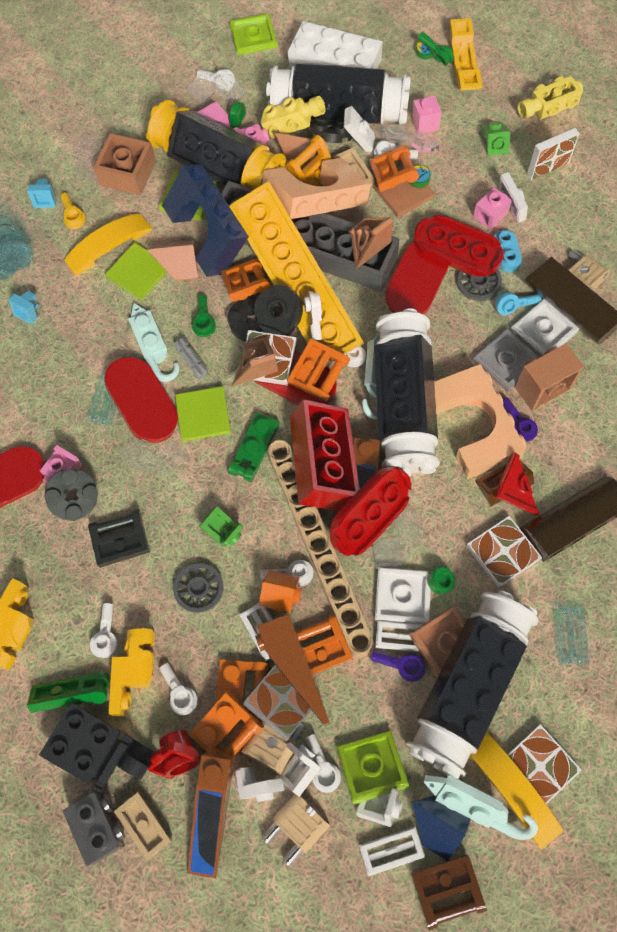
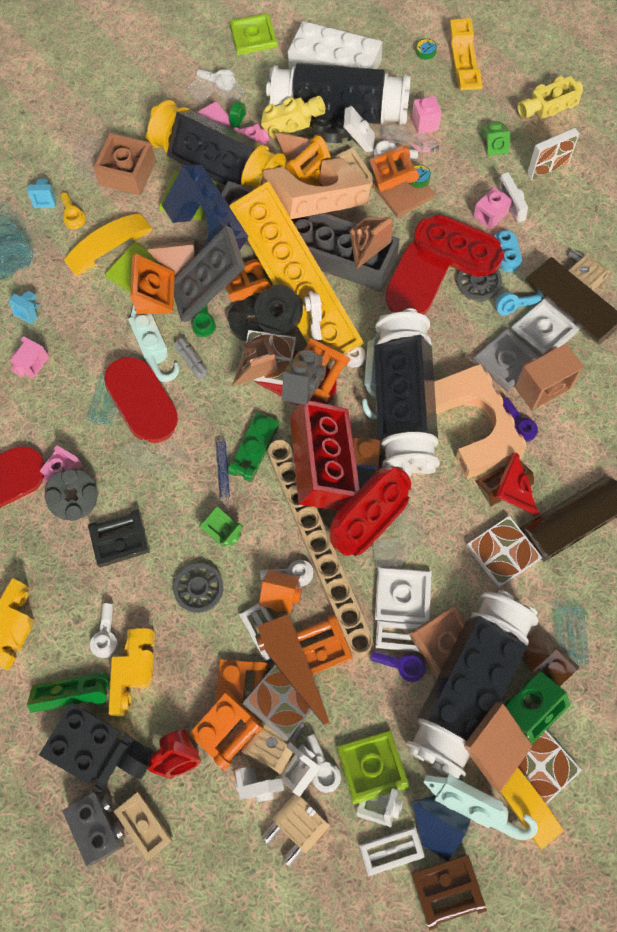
white plate [159,663,198,715] -> none
lime tile [175,386,231,442] -> none
slope [187,751,236,878] -> none
green plate [417,31,454,66] -> none
green tile [427,566,455,594] -> none
none -> bright pink brick [10,336,49,379]
none -> orange slope [130,253,175,315]
none -> dark grey tile [174,226,245,322]
none -> blue piece [216,436,230,505]
none -> dark grey brick [282,350,326,405]
none -> nougat tile [463,702,532,791]
none -> green brick [504,671,571,745]
none -> reddish brown slope [523,626,579,686]

